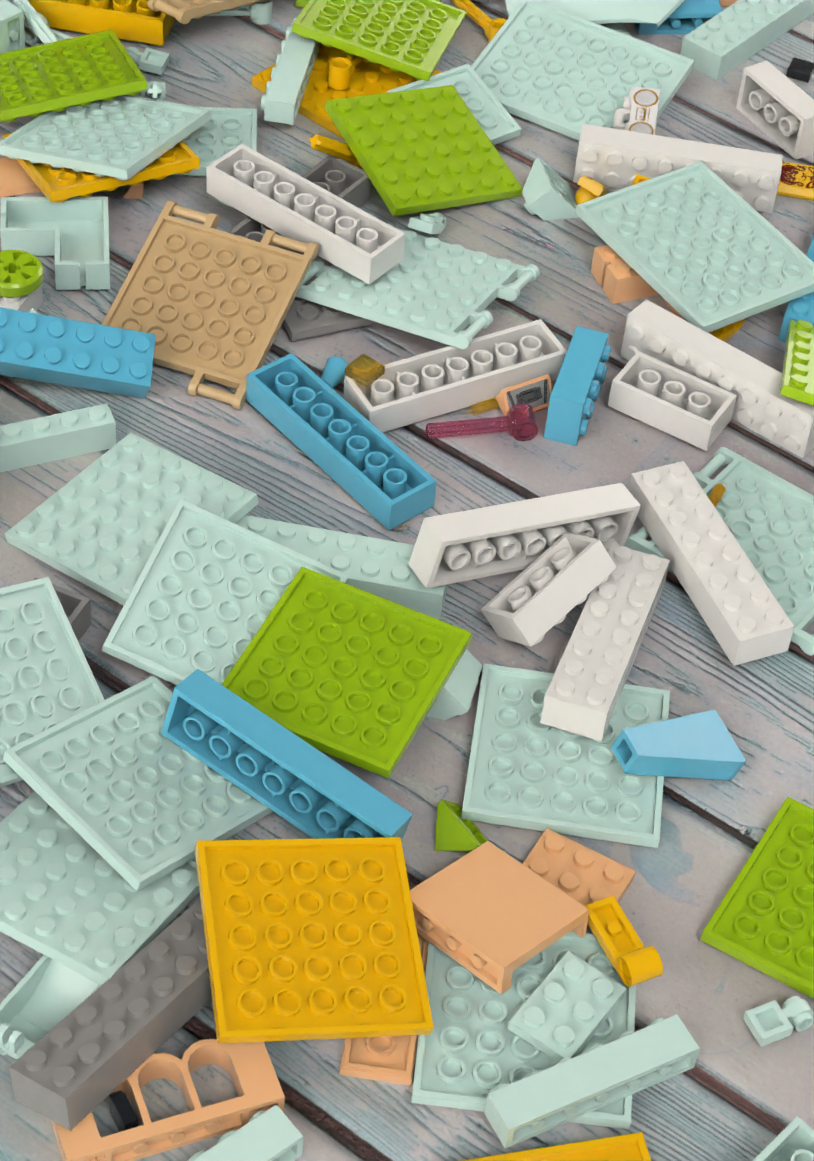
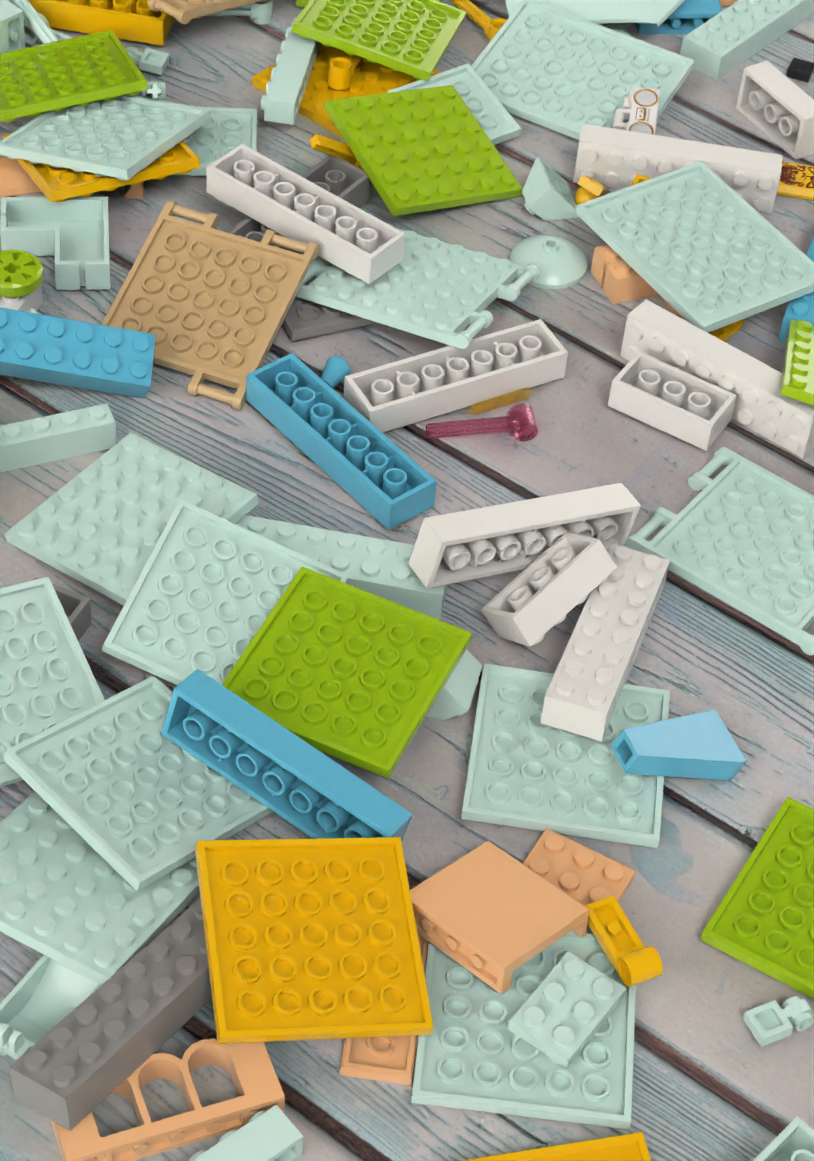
black tile [109,1090,138,1132] -> none
clear yellow tile [345,353,385,387] -> none
light aqua plate [408,212,446,234] -> none
lime slope [434,799,488,853] -> none
light aqua brick [484,1014,700,1149] -> none
slope [495,374,553,422] -> none
medium azure brick [544,326,611,446] -> none
white brick [628,461,795,666] -> none
yellow piece [708,483,727,507] -> none
none -> light aqua dish [510,234,588,289]

